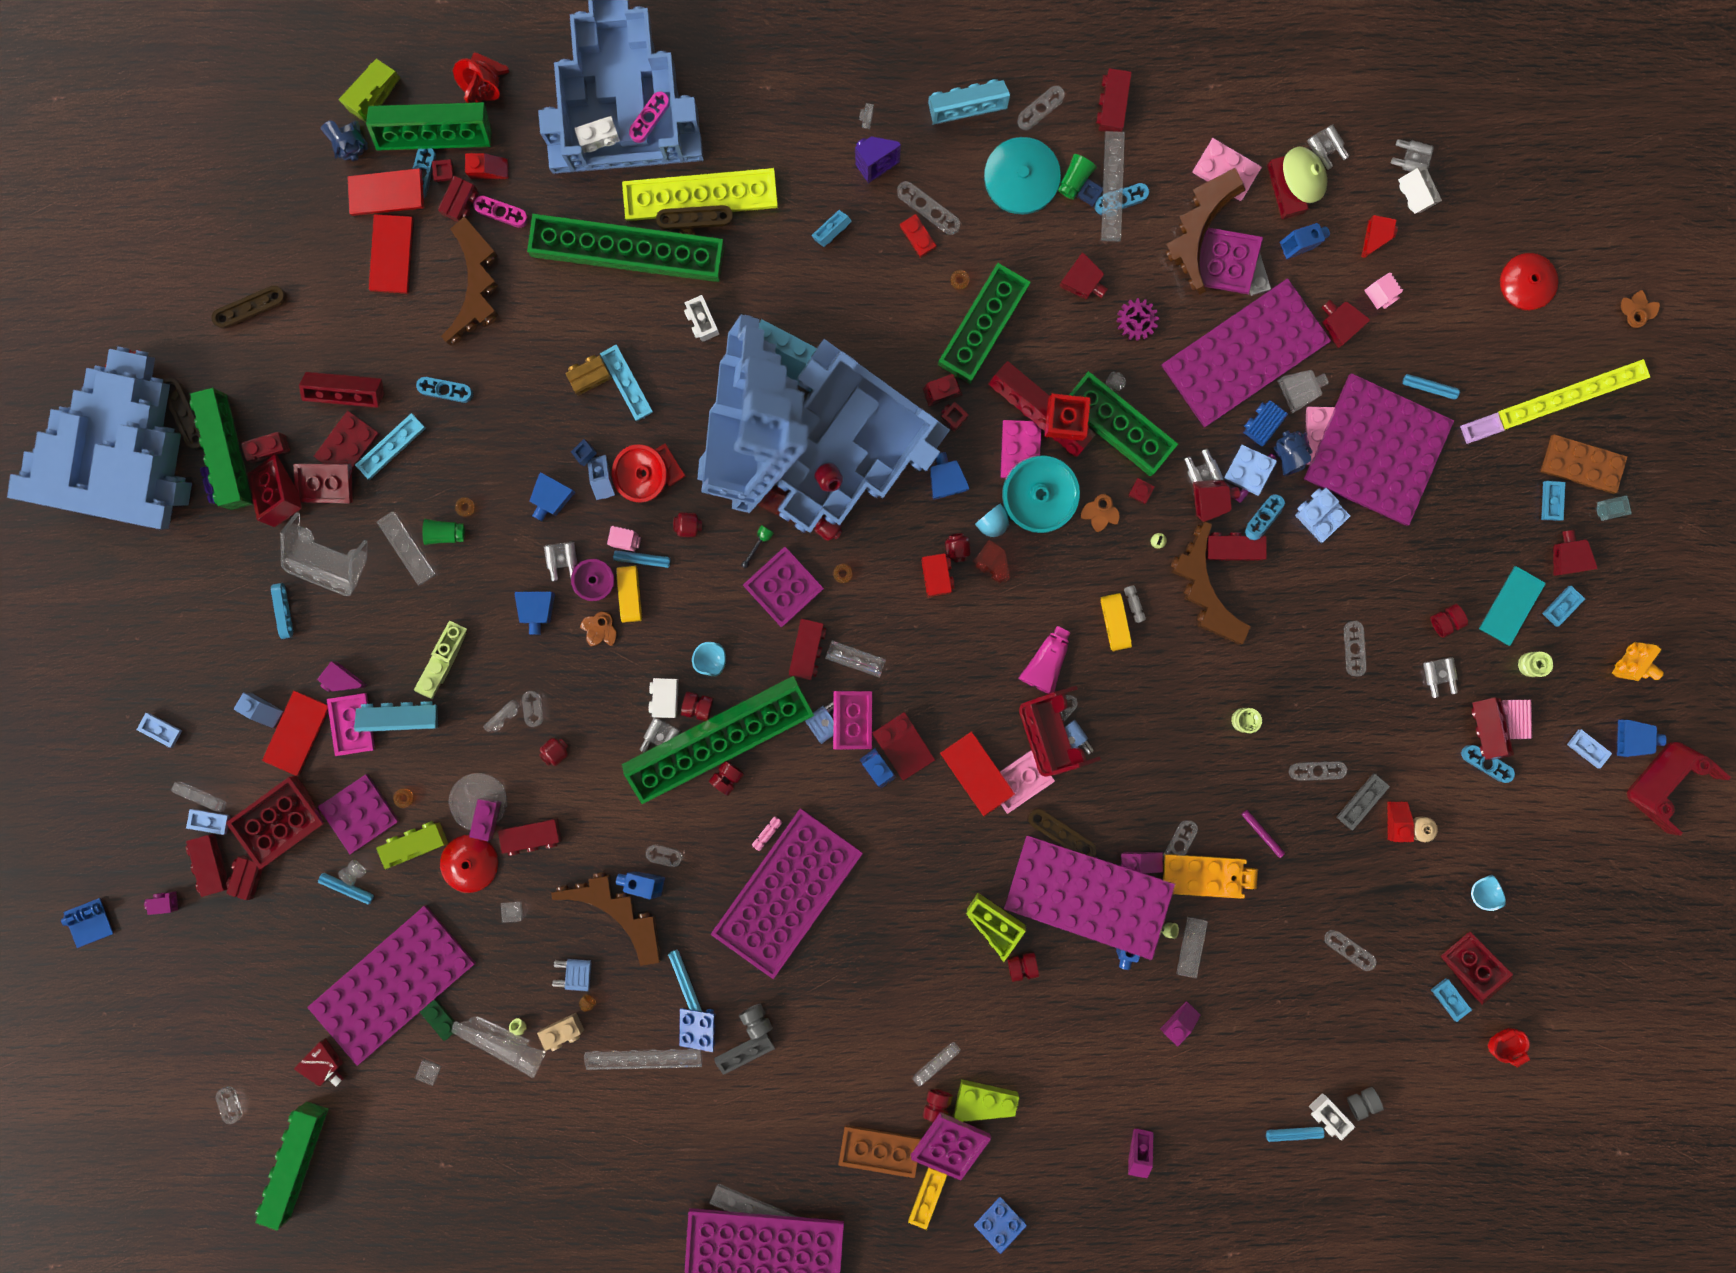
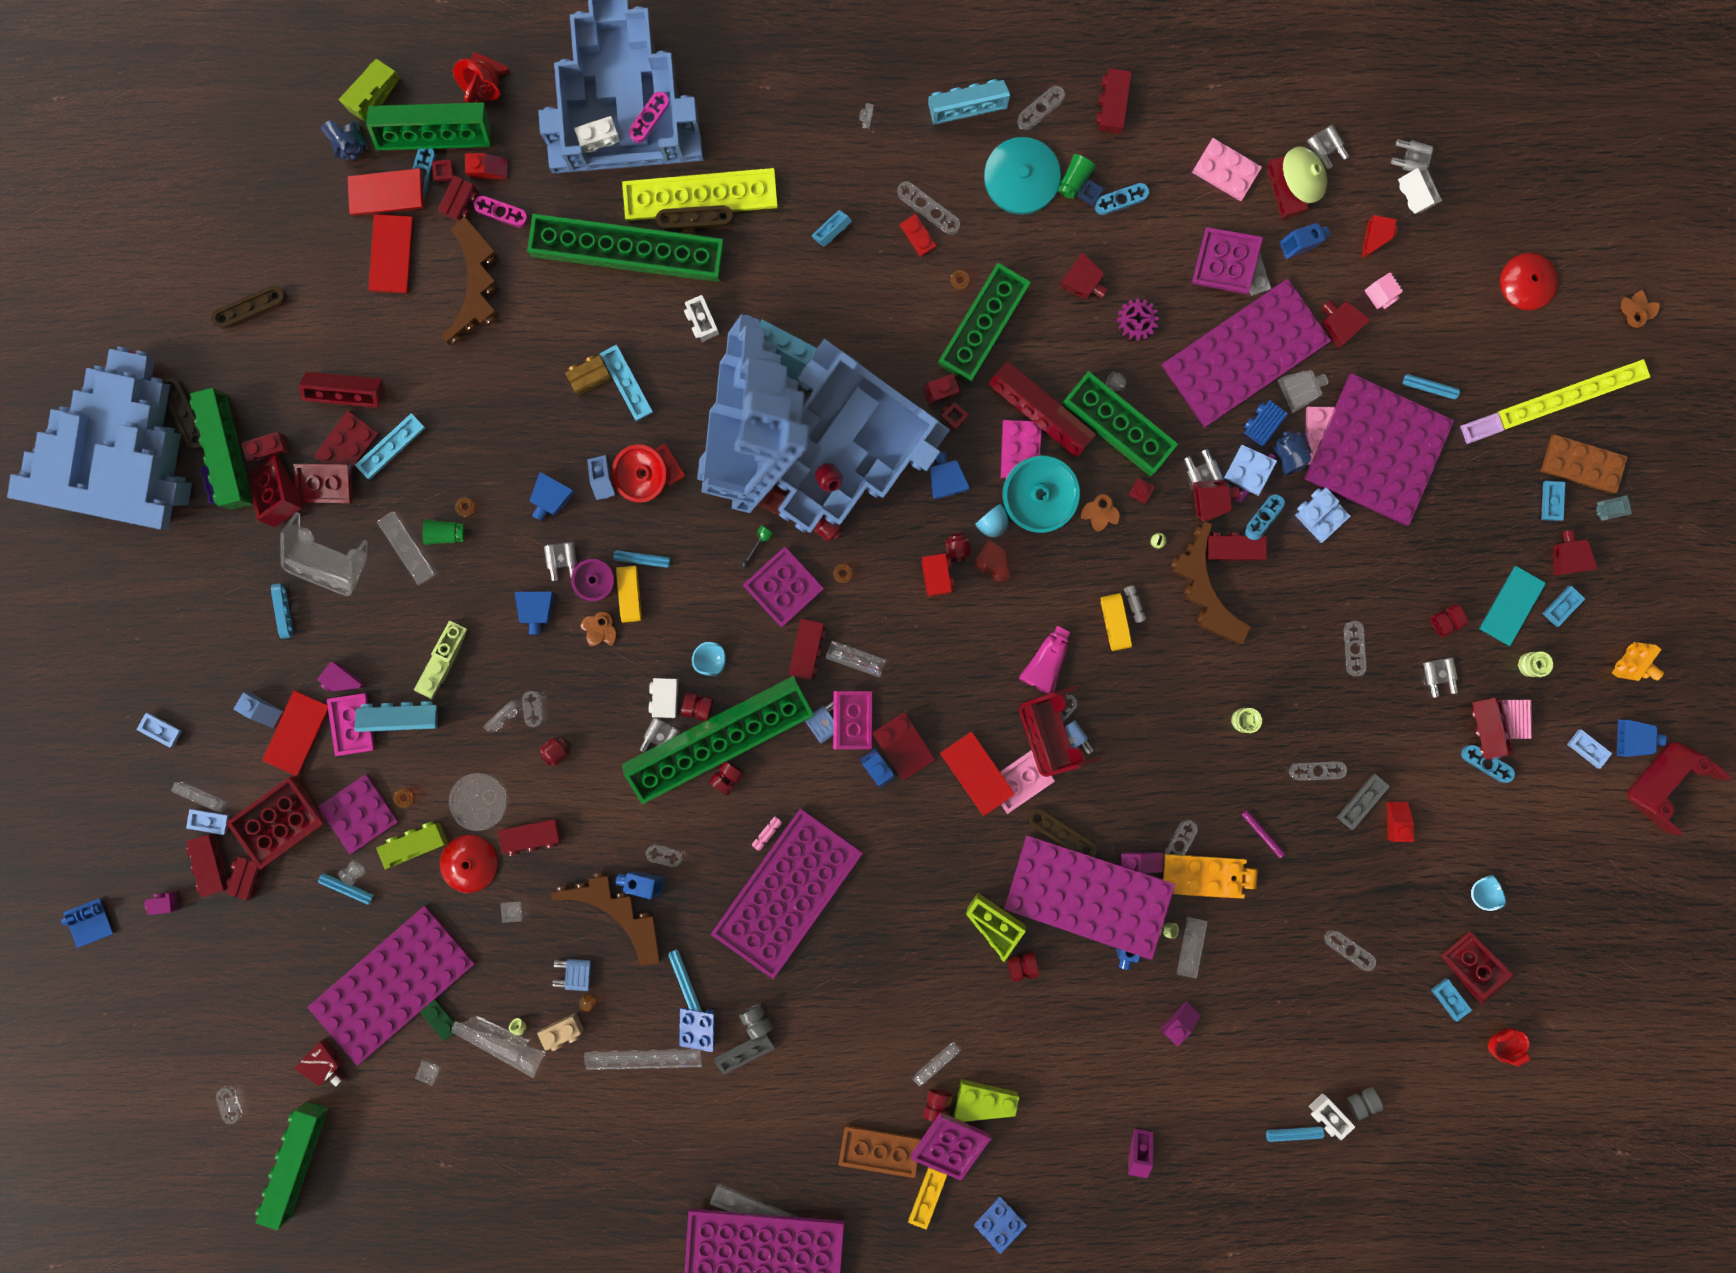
dark azure beam [416,377,473,403] -> none
magenta brick [469,797,501,841] -> none
dark blue plate [571,439,597,466] -> none
bright pink brick [607,526,641,552] -> none
dark red head [673,512,702,538] -> none
dark purple slope [855,136,901,183] -> none
red brick [1045,394,1090,441] -> none
clear plate [1101,131,1125,242] -> none
reddish brown arch [1166,167,1245,295] -> none
tan head [1413,816,1438,842] -> none

